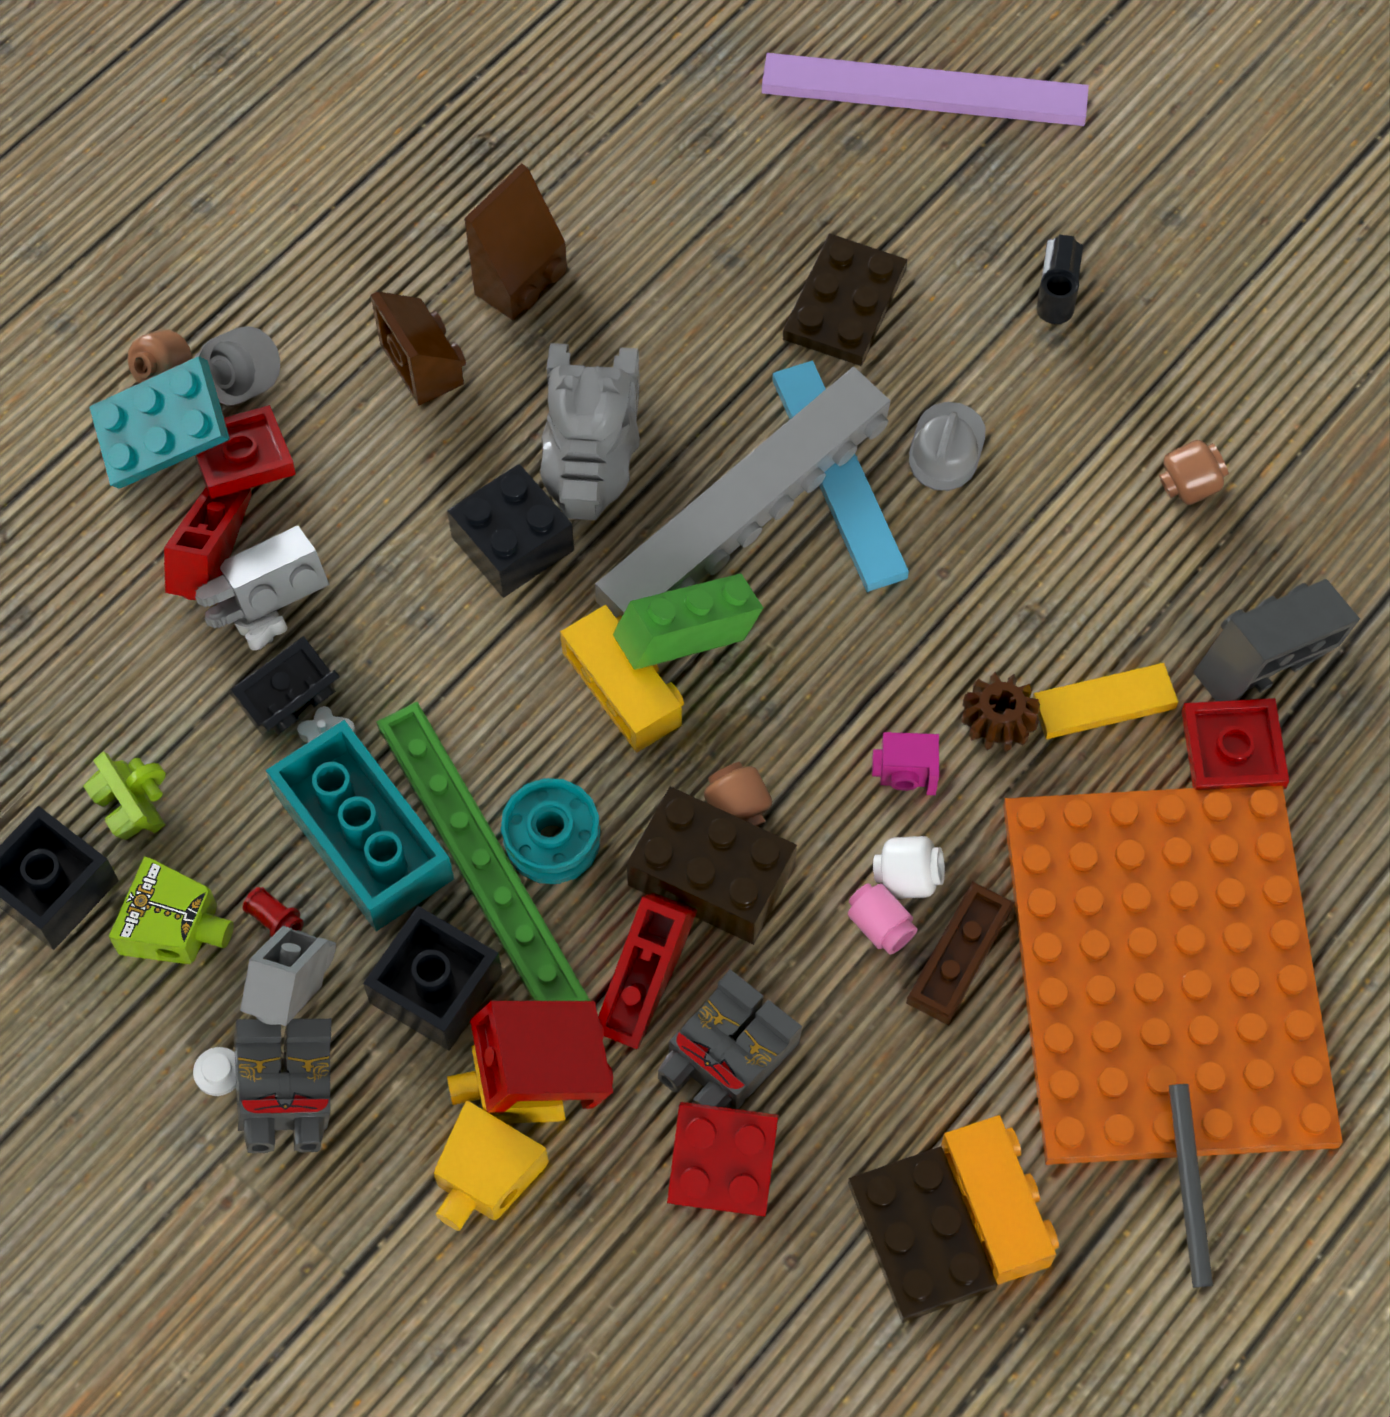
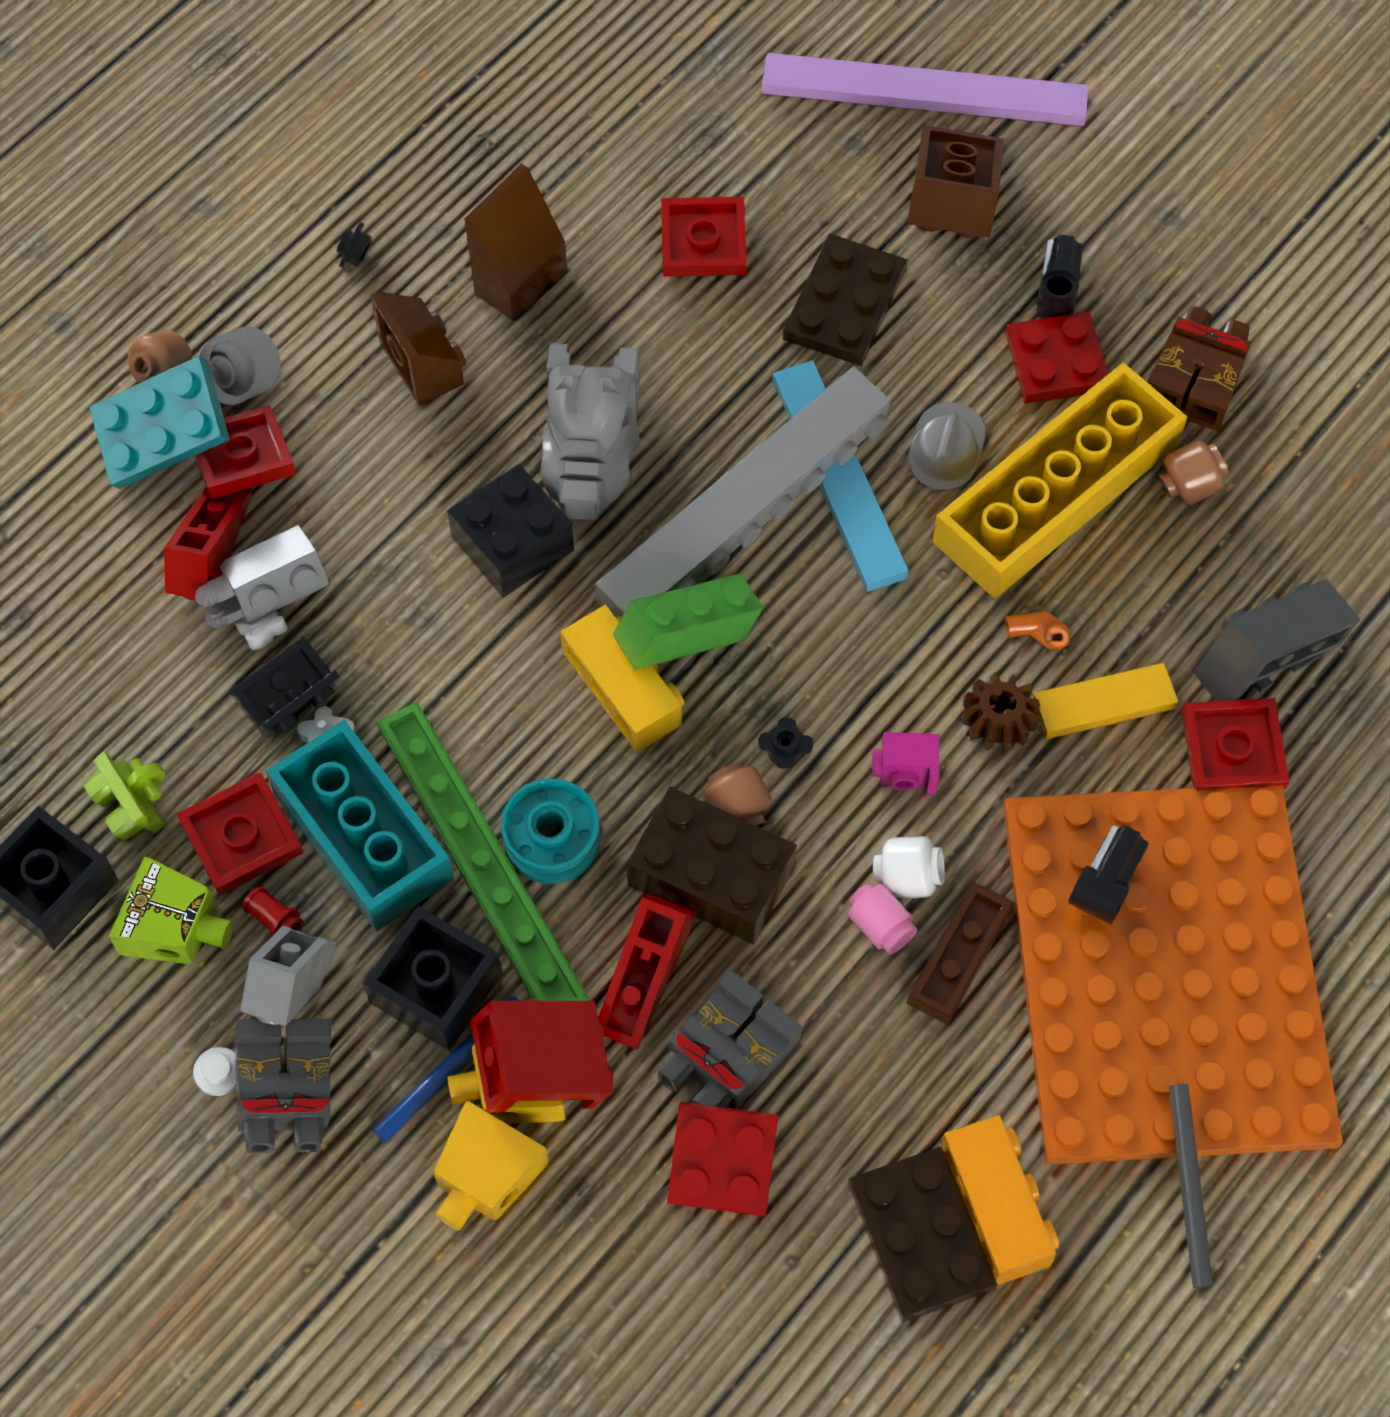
none -> red plate [176,772,304,896]
none -> black plate [336,222,372,268]
none -> blue bar [372,995,520,1143]
none -> red plate [661,196,747,277]
none -> black plate [758,717,813,769]
none -> reddish brown slope [907,125,1004,239]
none -> yellow brick [932,362,1187,599]
none -> red plate [1005,312,1108,404]
none -> orange arm [1005,611,1070,651]
none -> black piece [1068,825,1149,925]
none -> reddish brown hips [1147,305,1251,432]

